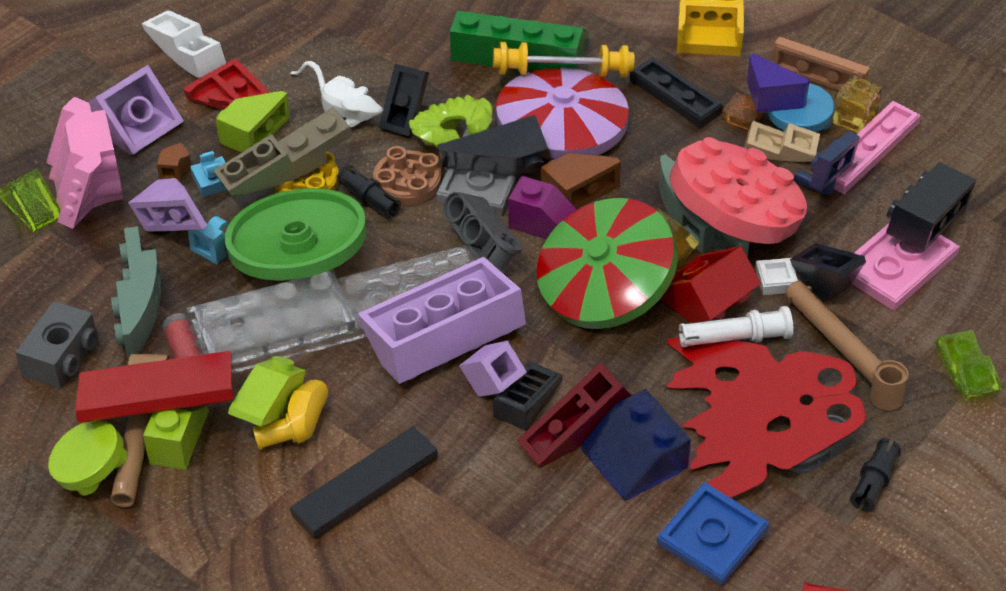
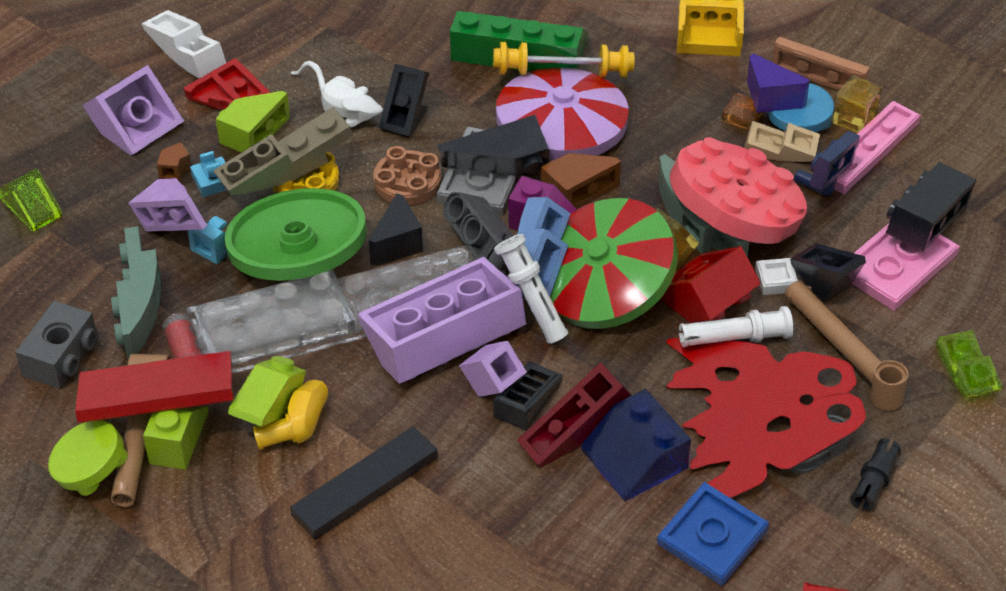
bright pink slope [46,97,124,229] -> none
black pin [336,165,401,219] -> none
lime piece [409,95,493,148] -> none
black tile [630,57,723,128] -> none
none -> black slope [368,193,423,266]
none -> white pin [494,233,568,343]
none -> medium blue slope [516,197,571,301]

